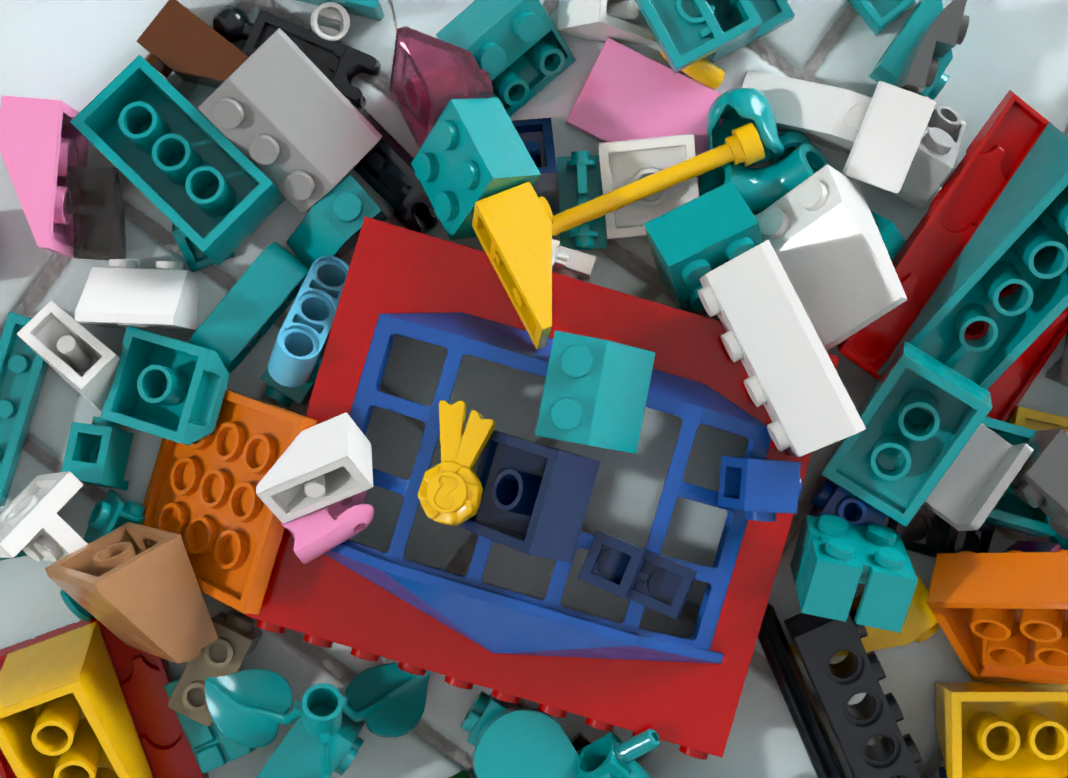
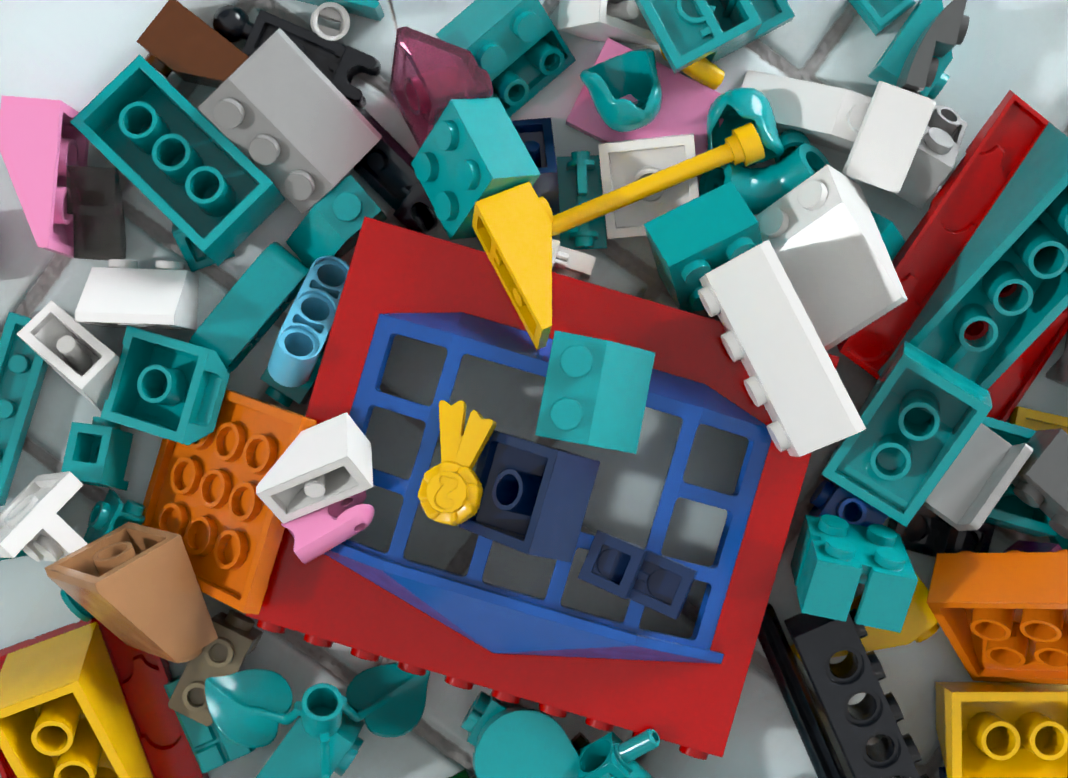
blue brick [717,455,802,522] -> none
none -> teal hair [580,48,662,132]

